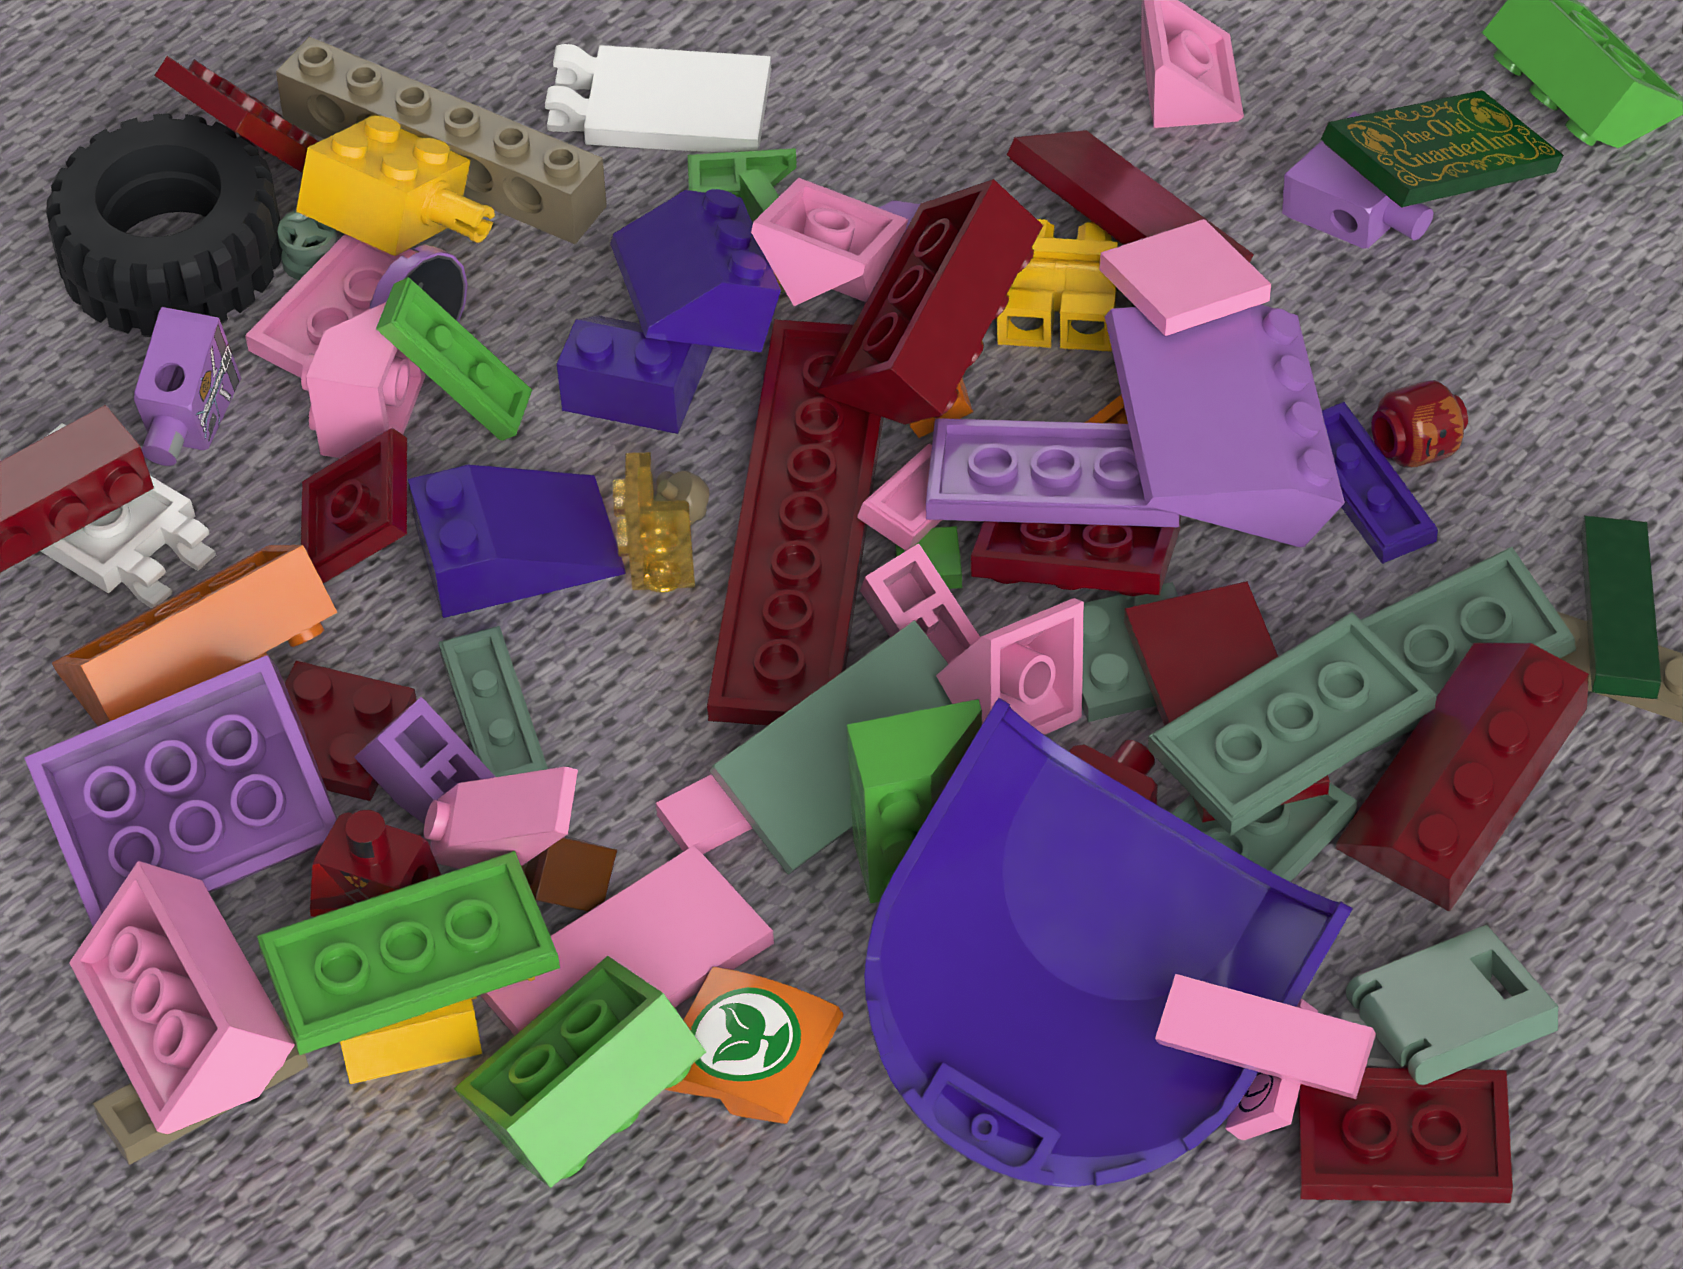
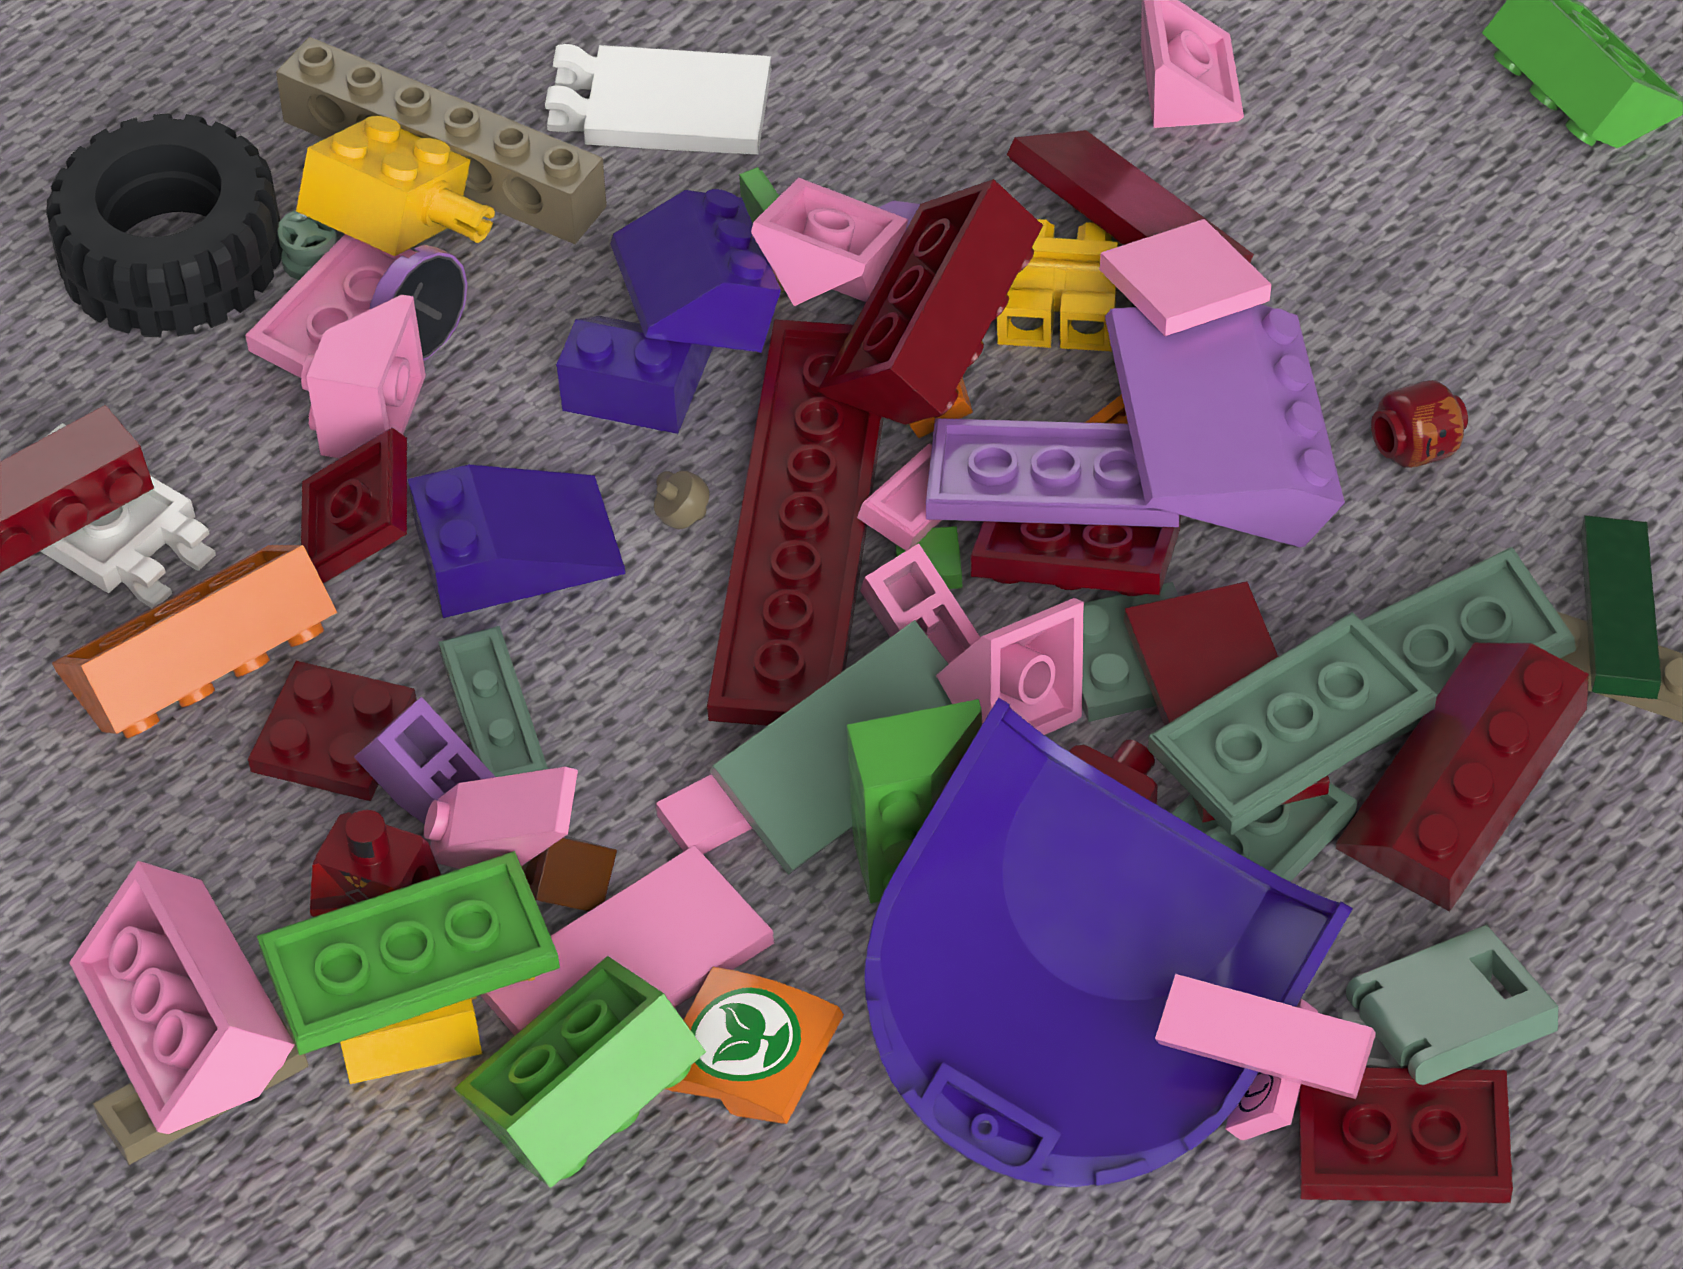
medium lavender slope [24,655,337,927] -> none
medium lavender torso [134,307,241,466] -> none
dark red plate [154,56,320,173] -> none
bright green tile [376,277,532,440] -> none
clear yellow bracket [613,452,695,593] -> none
bright green tile [687,148,797,197] -> none
medium lavender torso [1282,111,1433,249] -> none
dark green tile [1321,90,1564,207] -> none
dark purple tile [1322,402,1438,564] -> none

